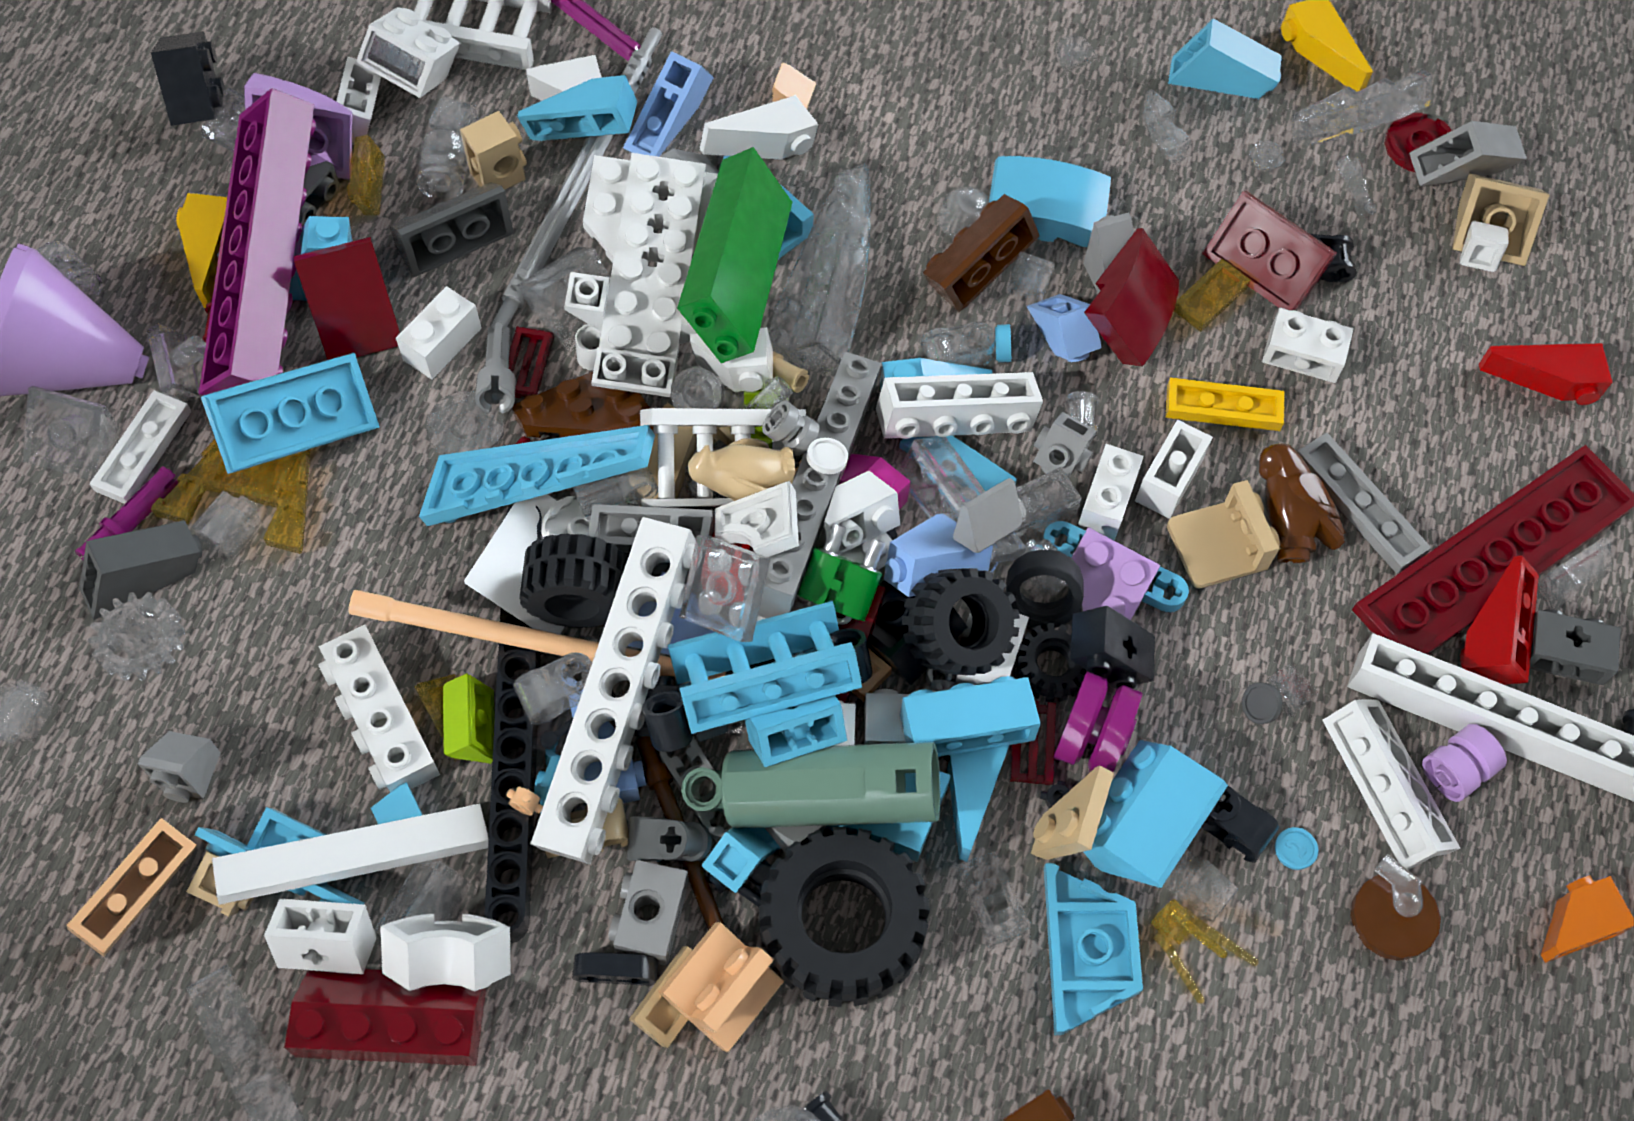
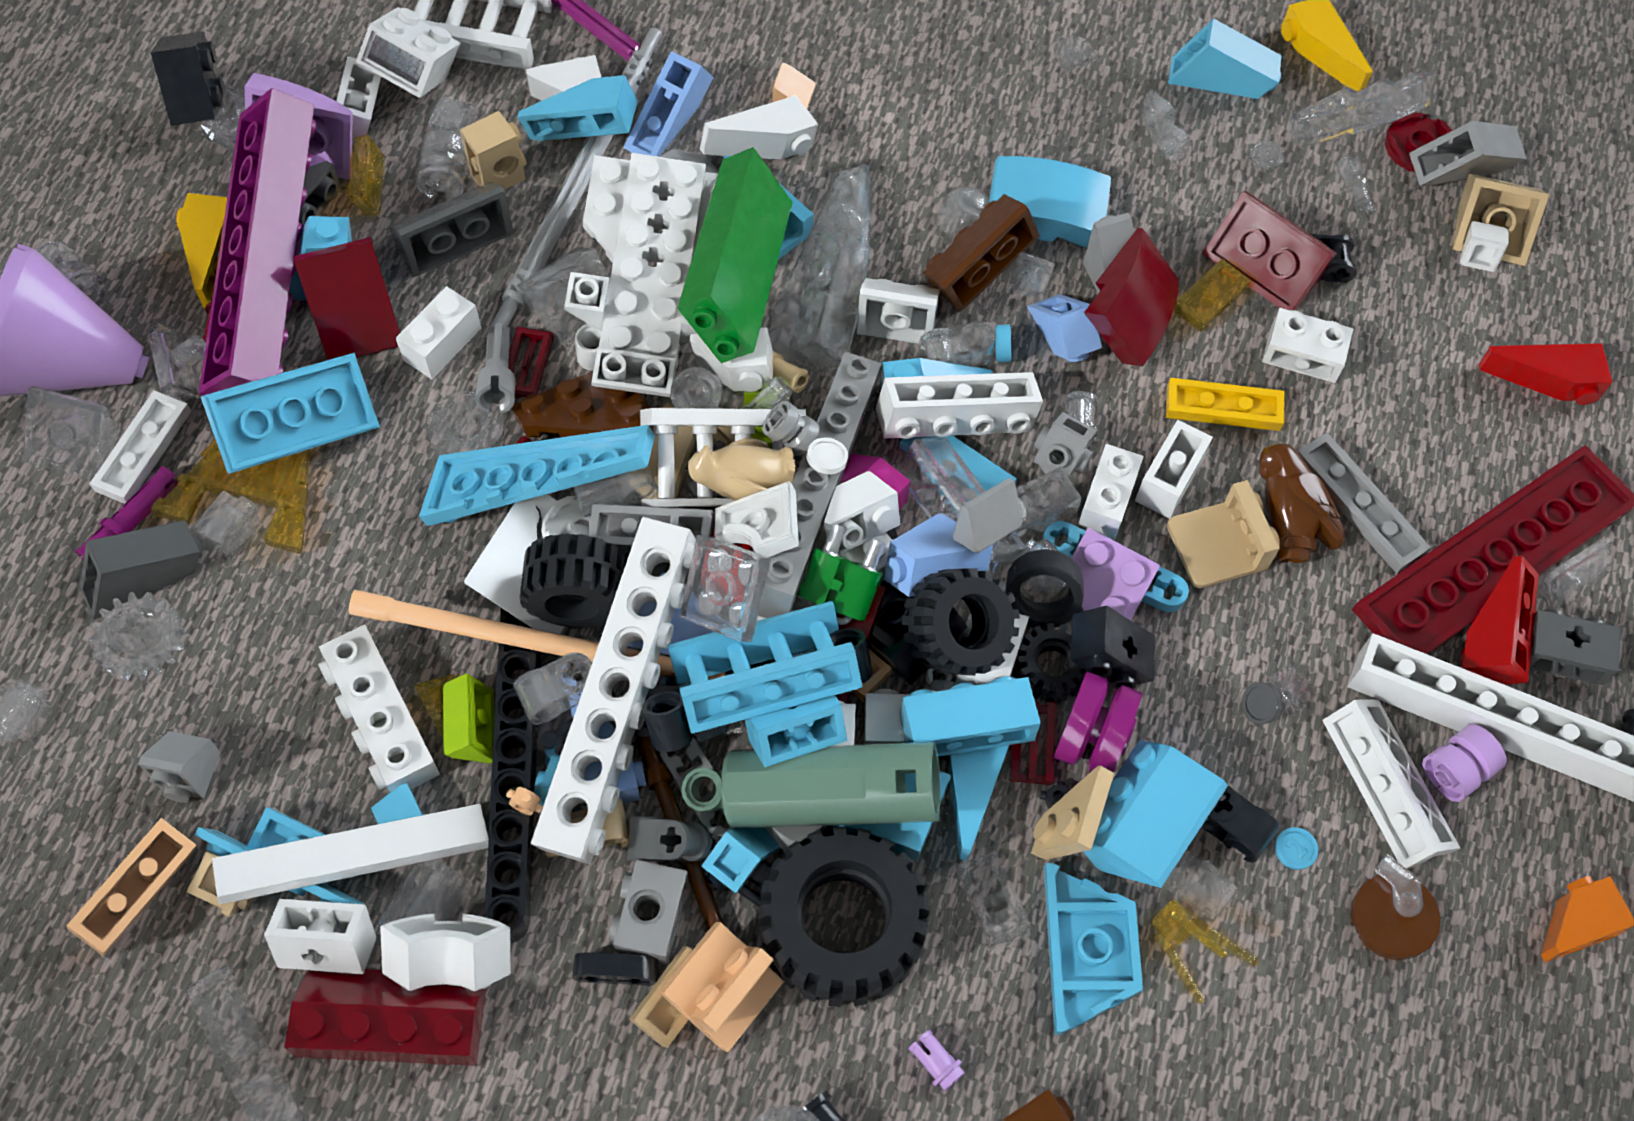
none -> white slope [857,278,940,346]
none -> lavender pin [908,1030,965,1091]

